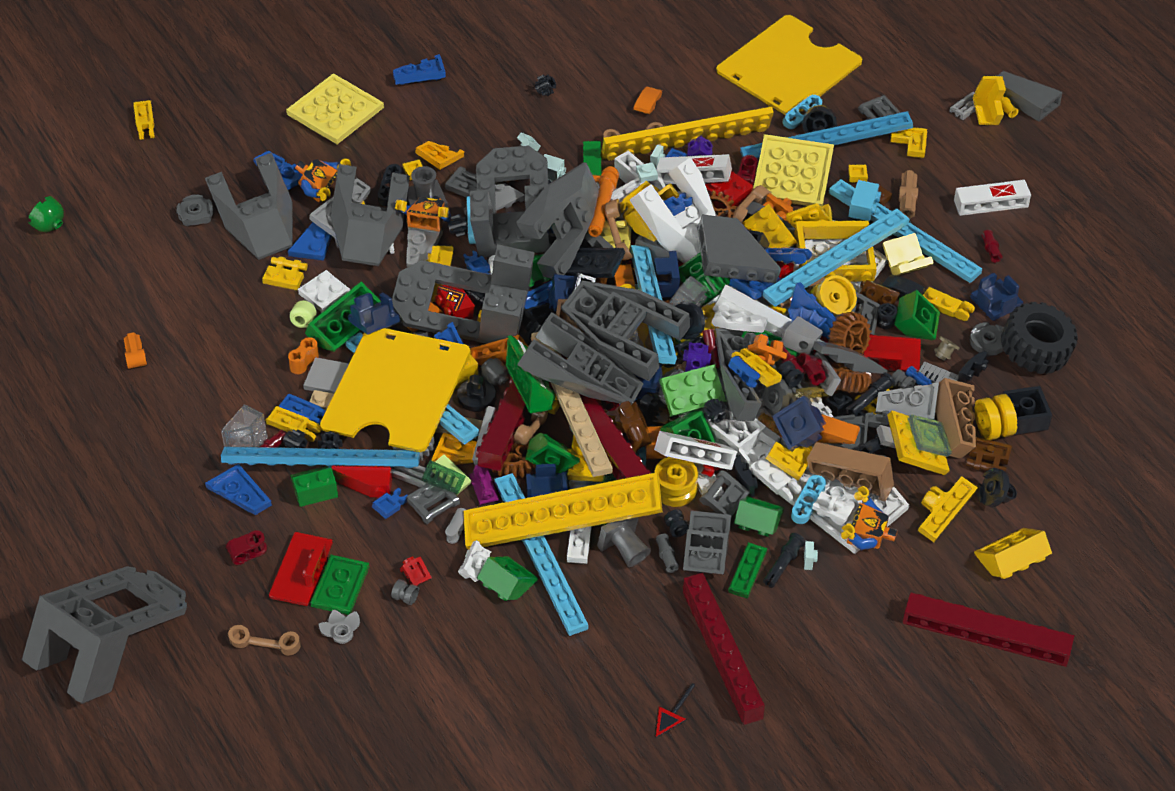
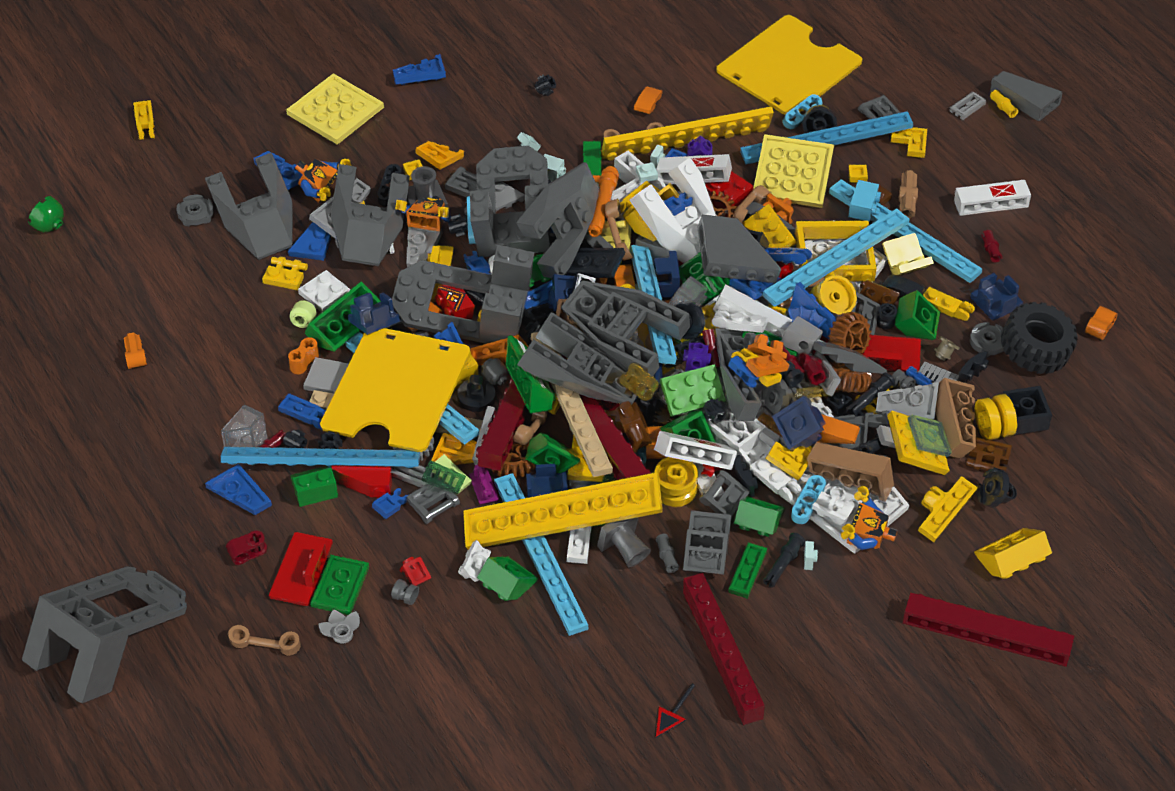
yellow hinge [266,406,322,442] -> none
light grey bar [445,508,466,544] -> none
black wheel [664,509,689,538] -> none
dark red piece [737,155,757,186] -> none
yellow bracket [786,203,832,228] -> none
yellow panel [973,76,1006,125] -> none
none -> clear yellow piece [619,363,658,401]
none -> orange plate [746,353,789,377]
none -> orange axle [1085,306,1118,340]

